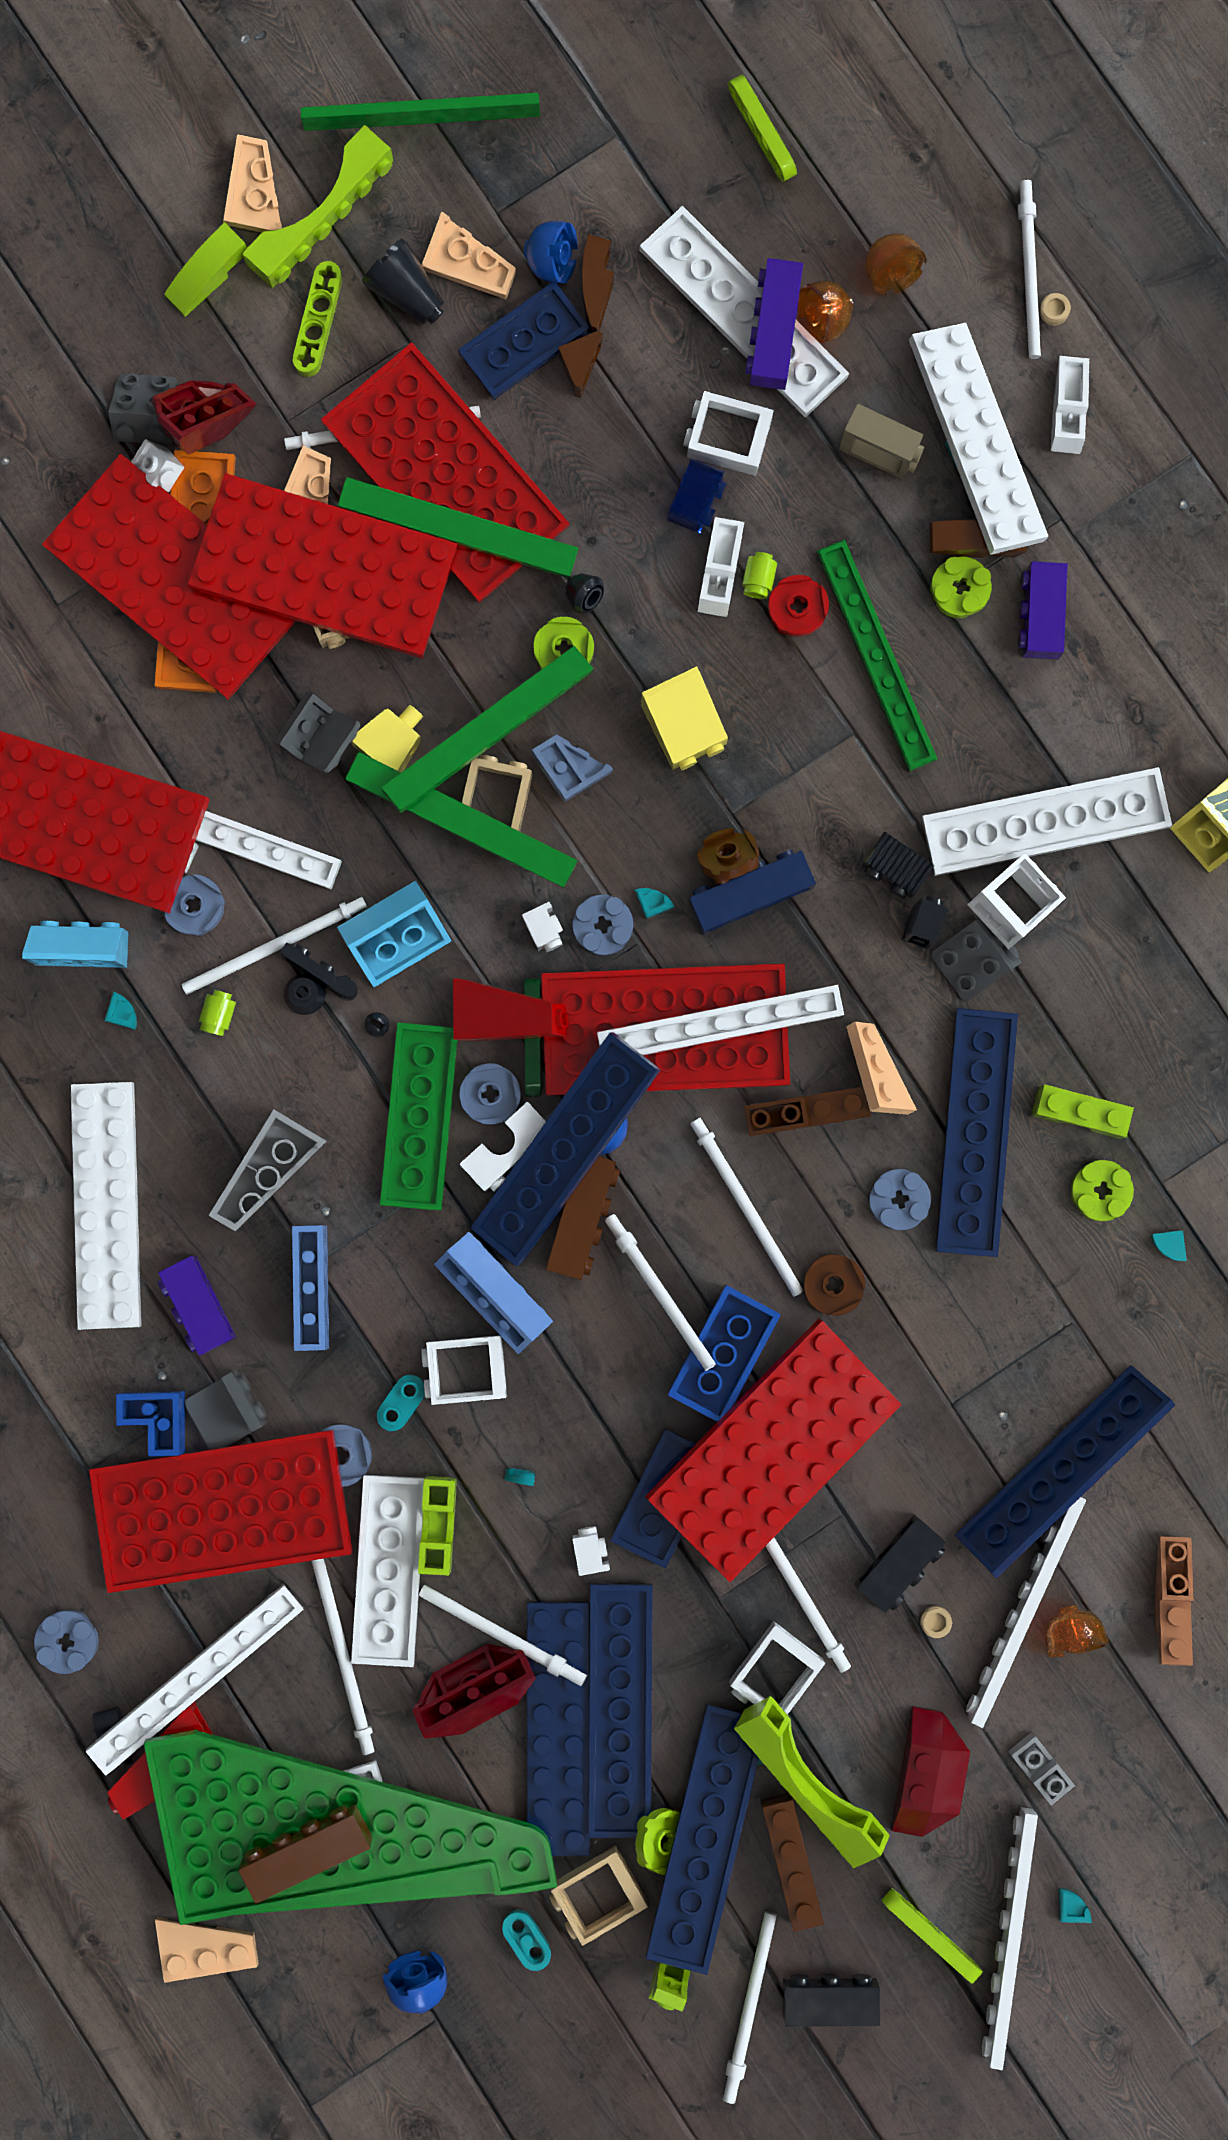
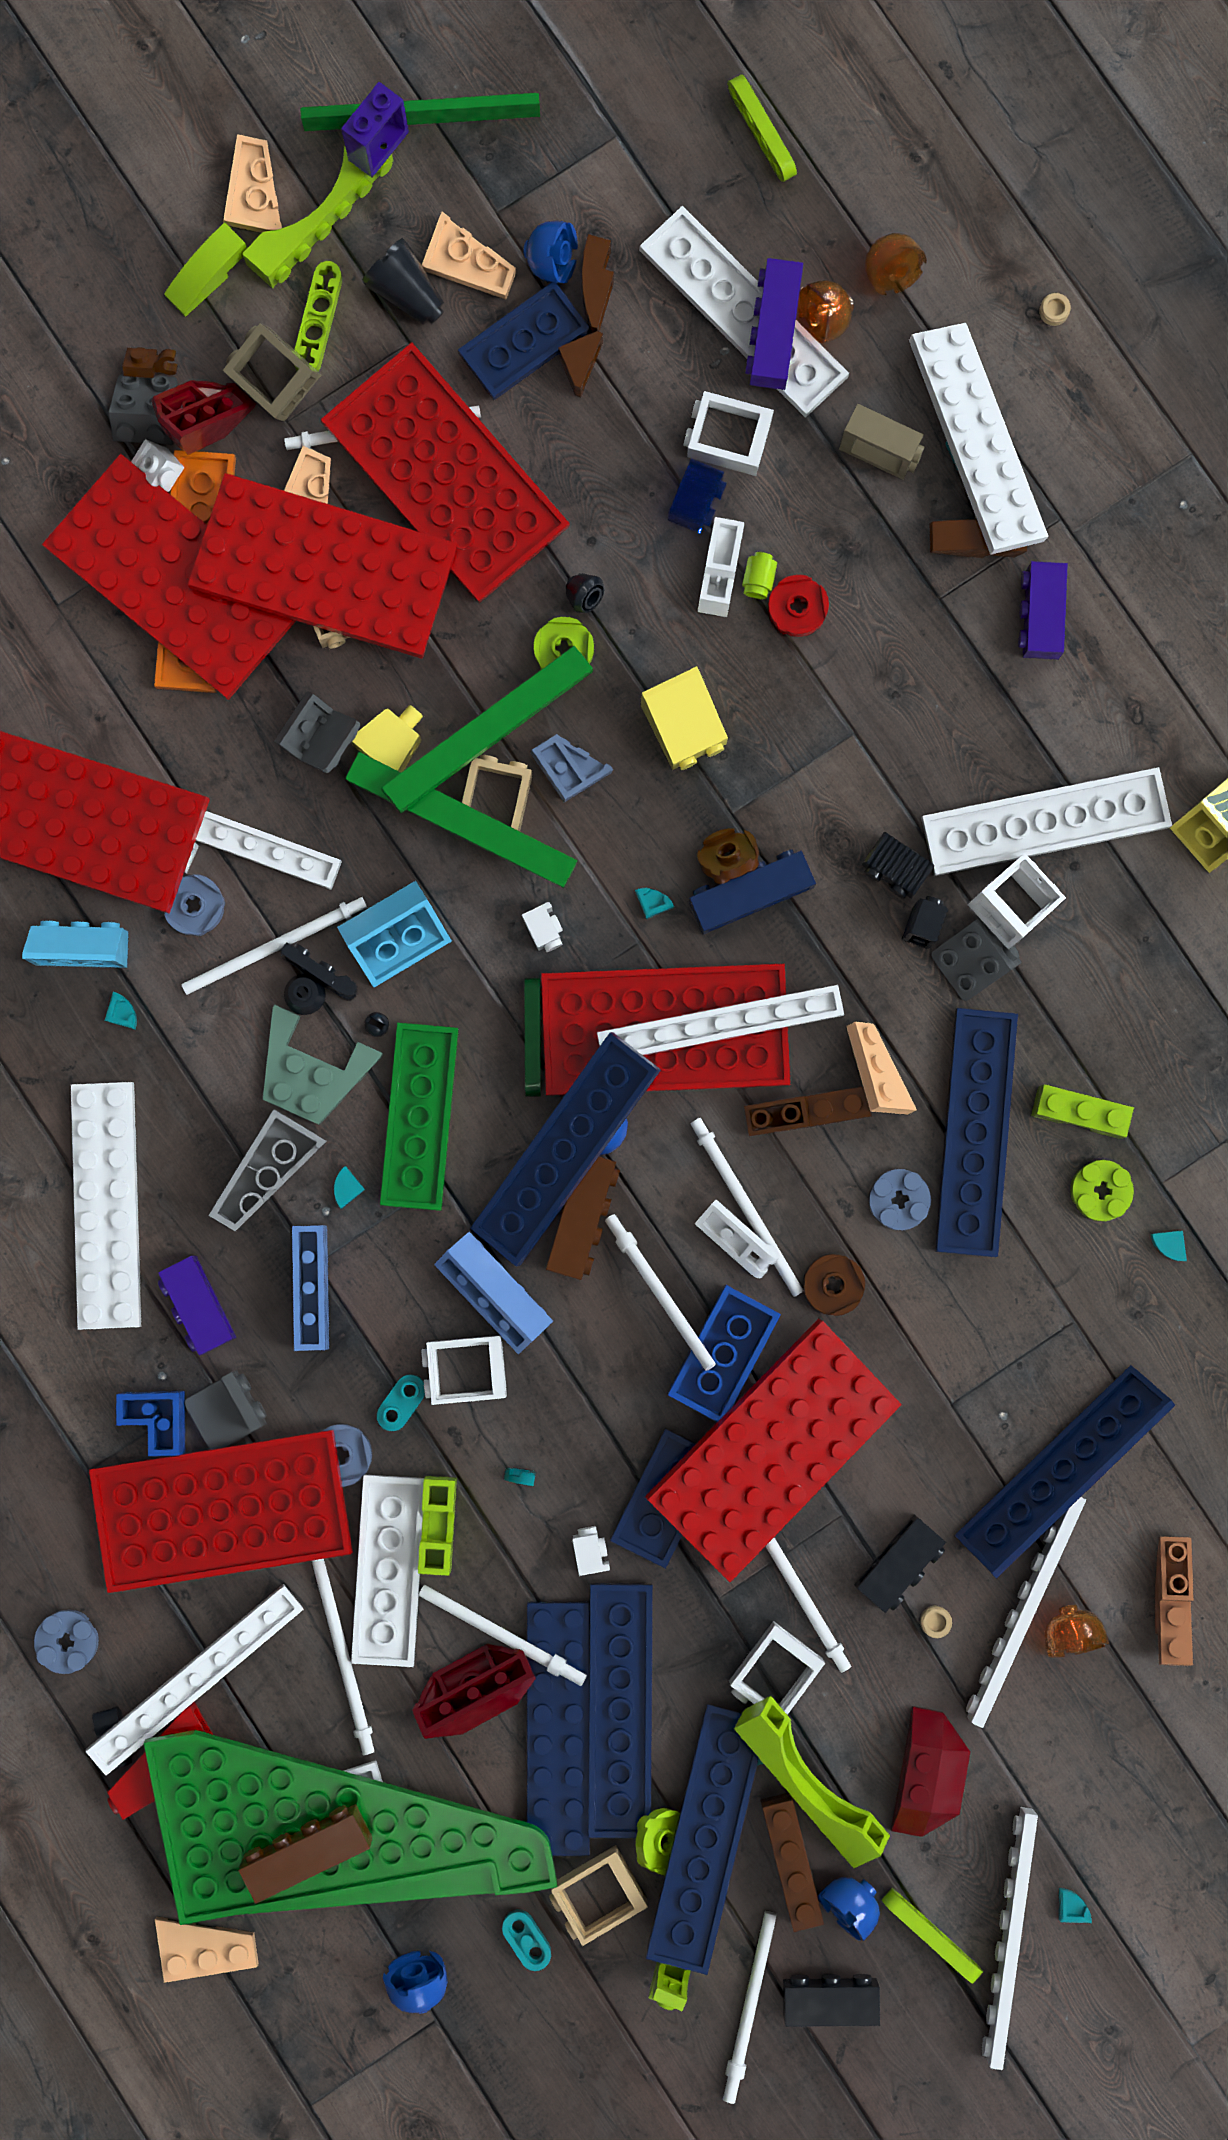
lime brick [199,990,236,1036] -> none
green tile [338,477,579,579] -> none
red slope [453,978,568,1042] -> none
sand blue plate [460,1063,521,1125] -> none
white arch [460,1102,546,1192] -> none
sand blue plate [573,895,633,956] -> none
green tile [816,540,938,772] -> none
lime plate [930,557,992,619] -> none
light grey slope [1008,1732,1075,1806] -> none
white bar [1018,180,1041,359] -> none
white slope [1051,356,1089,454] -> none
none -> reddish brown plate [122,347,178,378]
none -> dark tan window [223,323,321,422]
none -> sand green wing [263,1005,383,1125]
none -> teal tile [334,1166,366,1209]
none -> dark purple window [341,82,409,178]
none -> white plate [695,1200,780,1278]
none -> blue cylinder [817,1877,880,1941]

